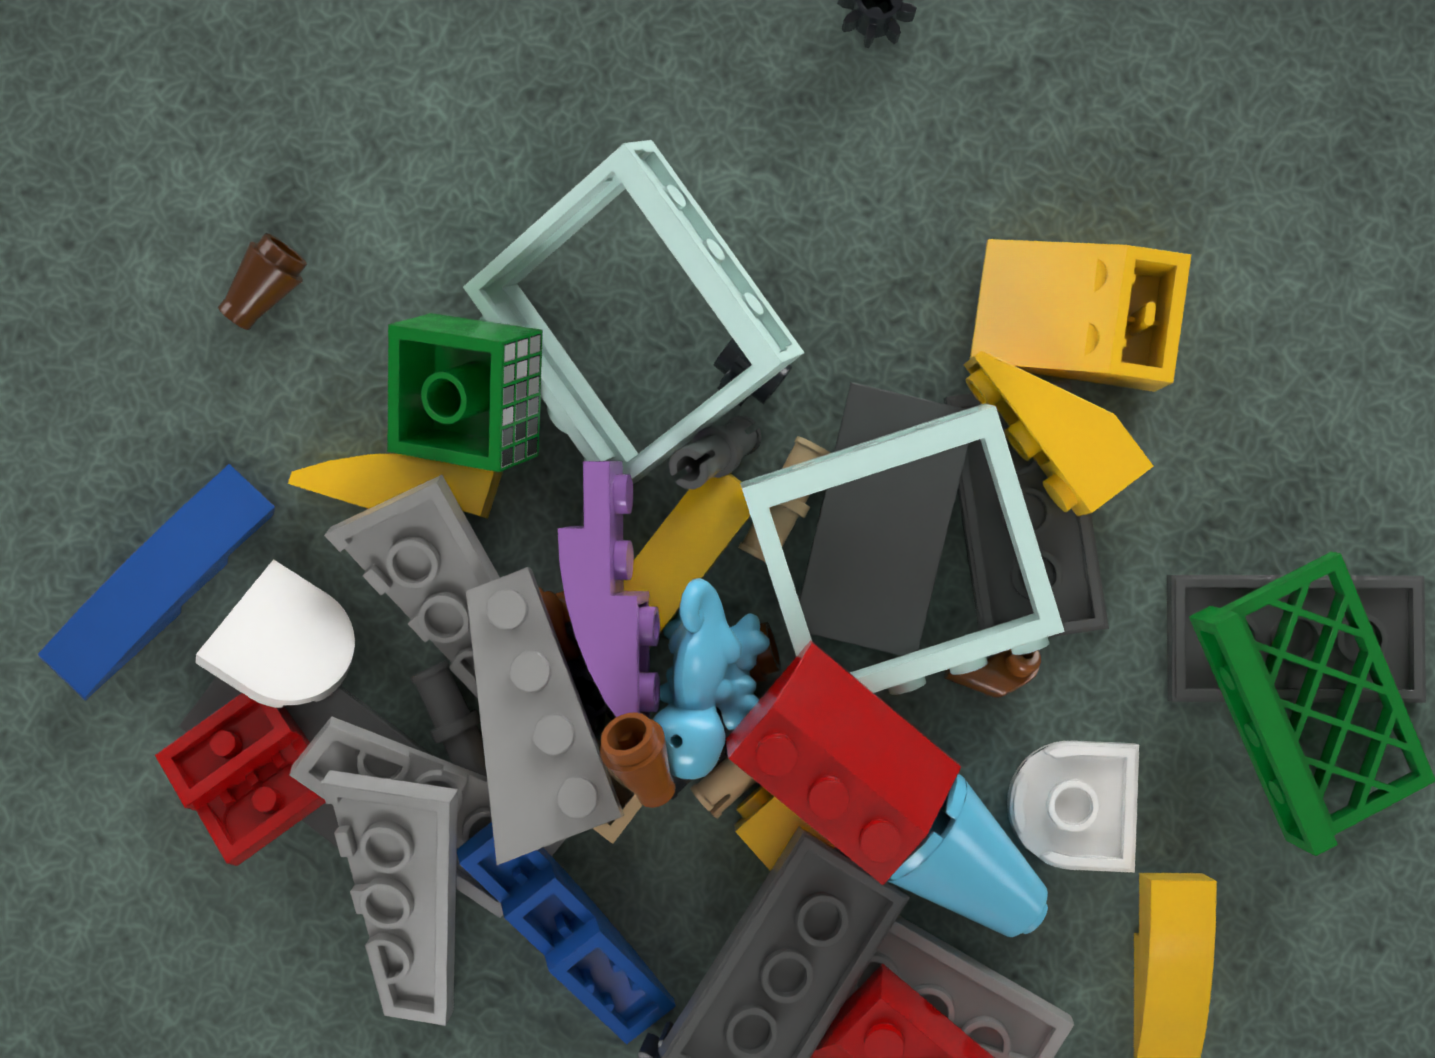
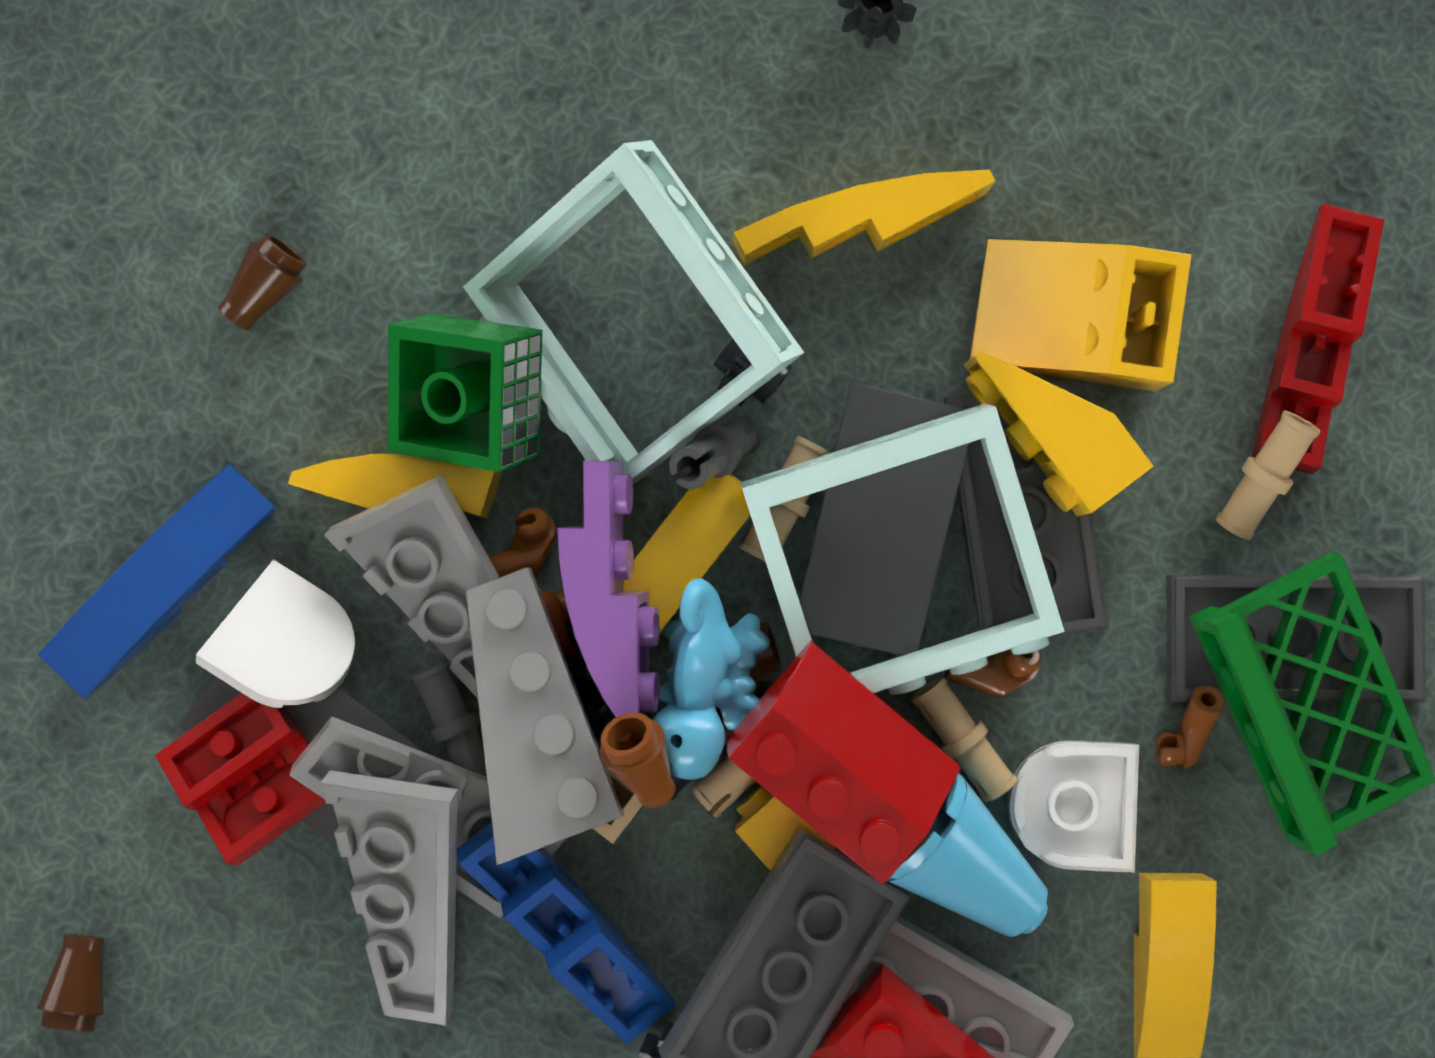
none -> reddish brown cone [37,934,104,1031]
none -> dark orange arm [488,507,556,578]
none -> yellow slope [733,170,996,266]
none -> tan pin [910,676,1017,803]
none -> dark orange arm [1155,686,1225,770]
none -> tan pin [1216,411,1320,540]
none -> red slope [1252,203,1385,475]

